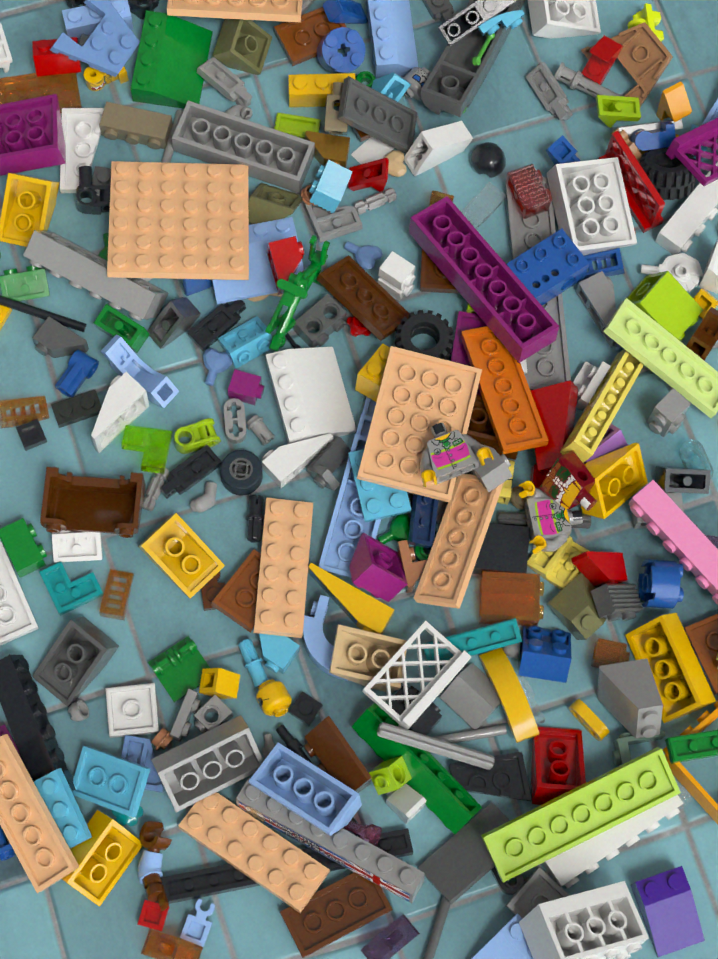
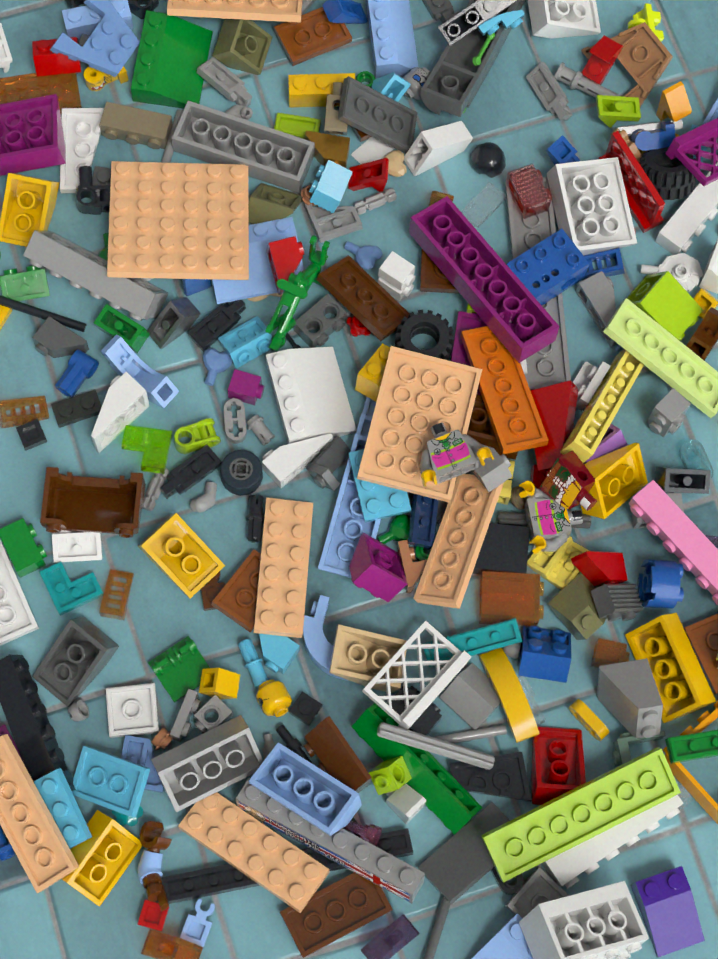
yellow slope [308,563,394,635] -> none
brick [317,27,365,74] -> none

